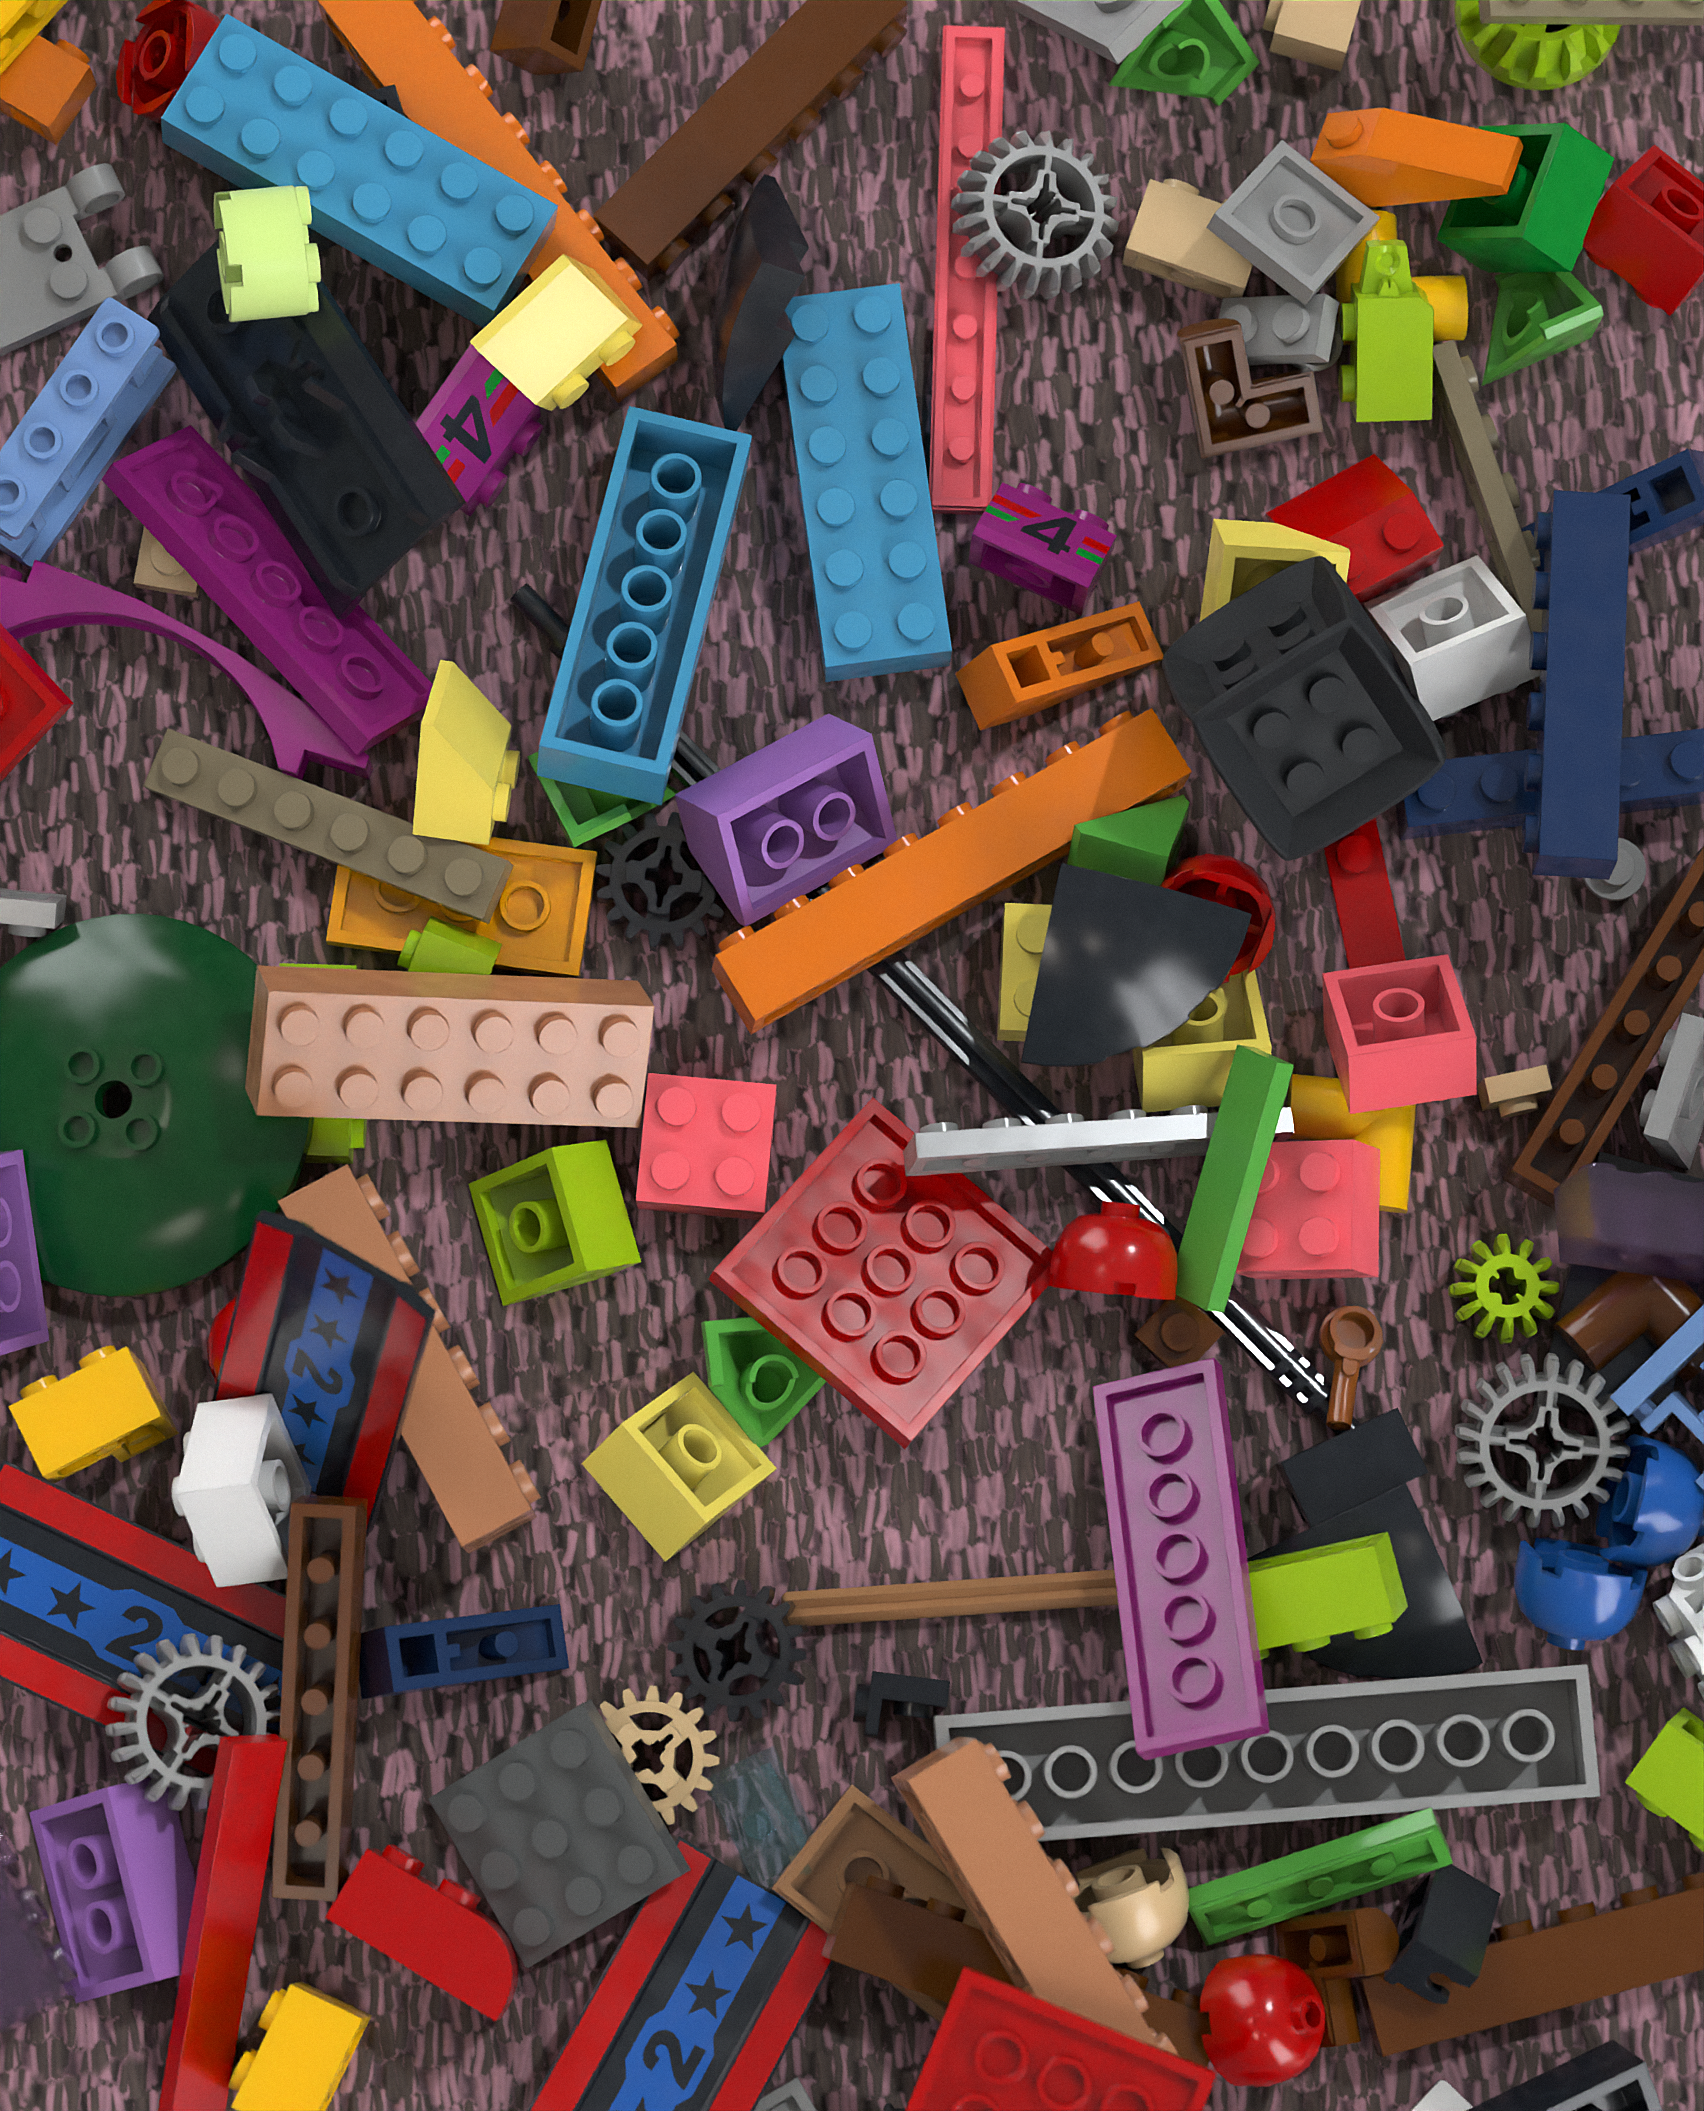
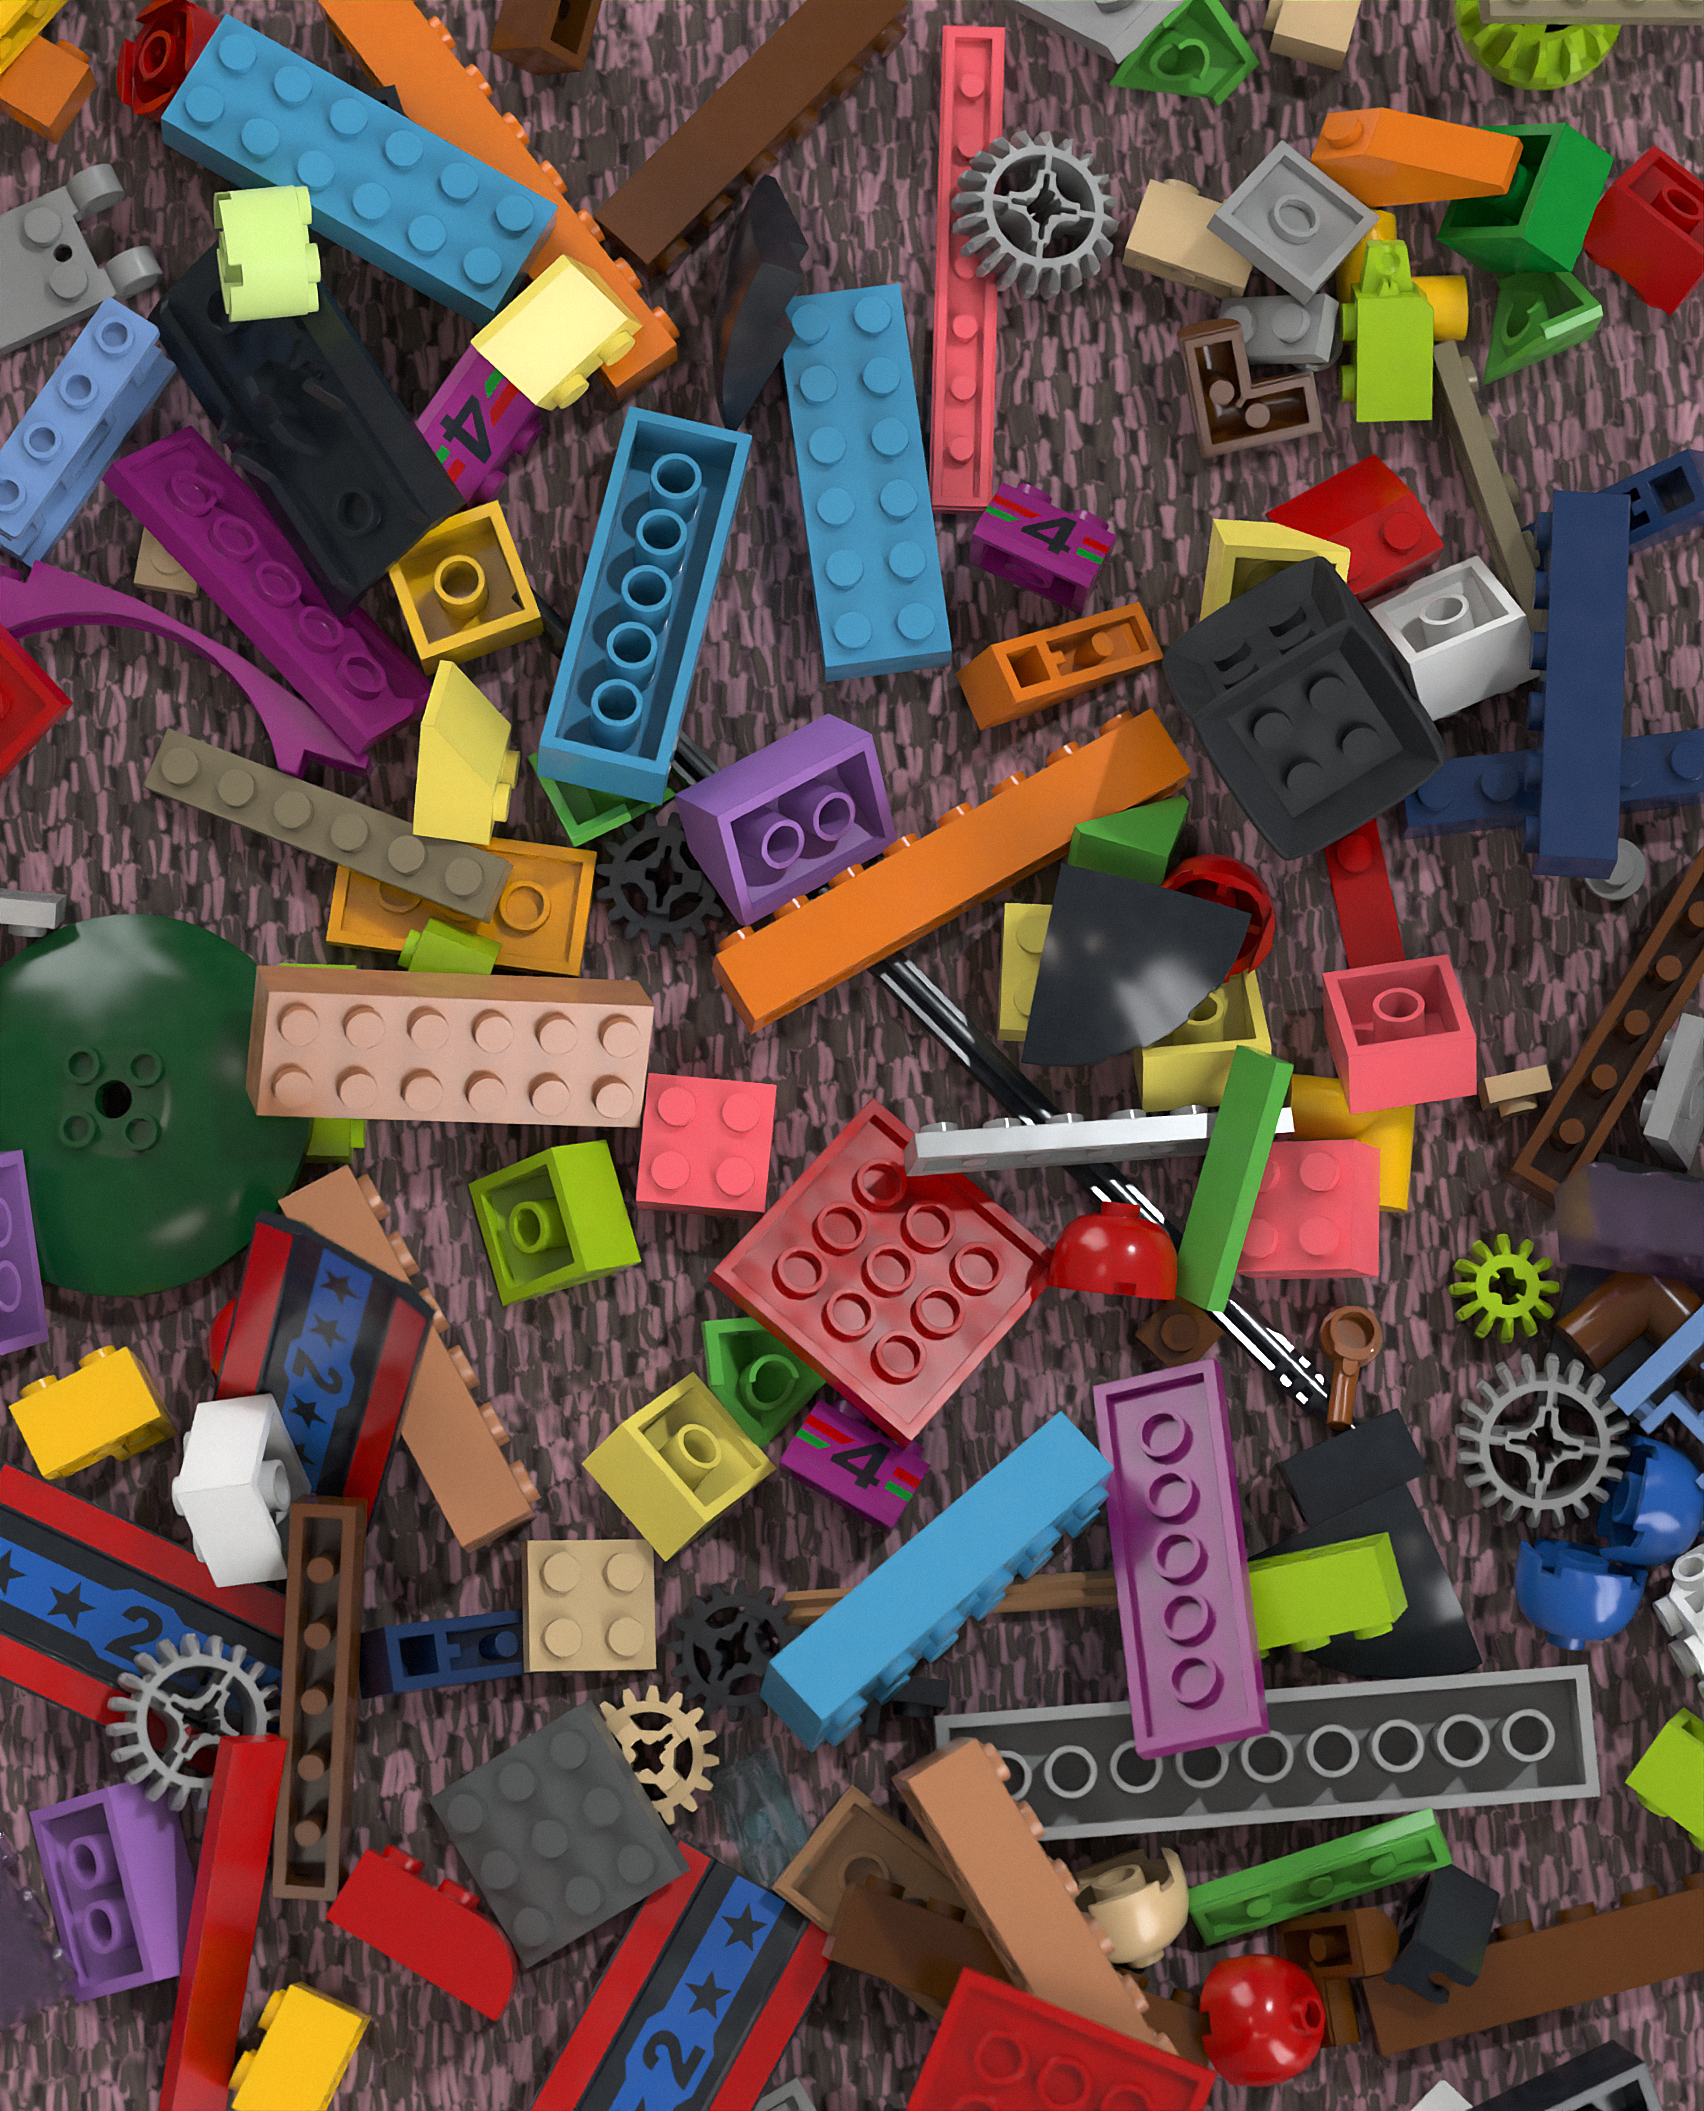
none -> yellow brick [388,500,544,676]
none -> tan plate [521,1539,656,1673]
none -> dark azure brick [759,1411,1114,1753]
none -> magenta slope [779,1397,931,1535]

